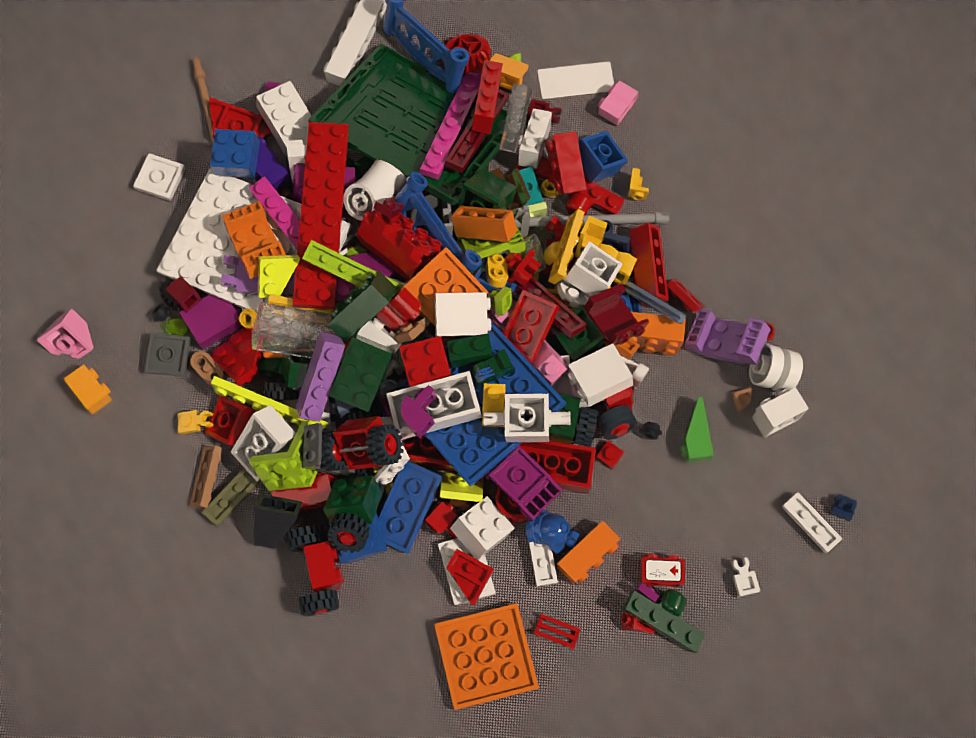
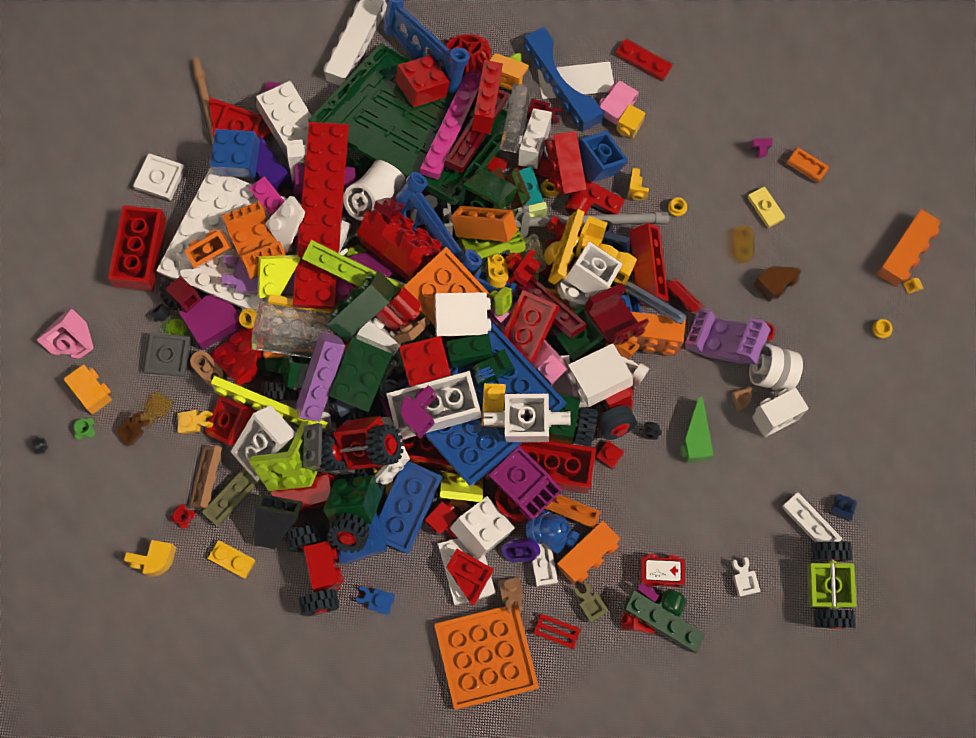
none -> black plate [31,435,48,455]
none -> bright green plate [73,418,96,440]
none -> red brick [108,205,167,291]
none -> reddish brown plate [116,411,150,447]
none -> yellow brick [124,540,177,577]
none -> clear yellow plate [141,391,174,429]
none -> red plate [170,504,196,529]
none -> orange brick [184,229,233,268]
none -> yellow plate [207,540,256,579]
none -> white wing [265,196,305,253]
none -> blue plate [355,586,396,616]
none -> red brick [395,55,449,108]
none -> red tile [488,157,508,172]
none -> medium nougat plate [499,577,523,614]
none -> dark purple plate [502,538,541,563]
none -> blue arch [523,27,604,132]
none -> orange plate [545,494,601,528]
none -> olive plate [574,582,609,623]
none -> red plate [615,38,673,82]
none -> yellow brick [616,104,646,139]
none -> yellow plate [668,197,687,217]
none -> clear yellow plate [733,225,754,264]
none -> light yellow plate [747,186,785,228]
none -> magenta tile [749,138,773,158]
none -> reddish brown slope [753,266,802,302]
none -> orange plate [786,147,830,184]
none -> brick [807,541,857,629]
none -> yellow plate [872,319,893,339]
none -> orange brick [876,209,941,287]
none -> yellow piece [903,278,924,294]

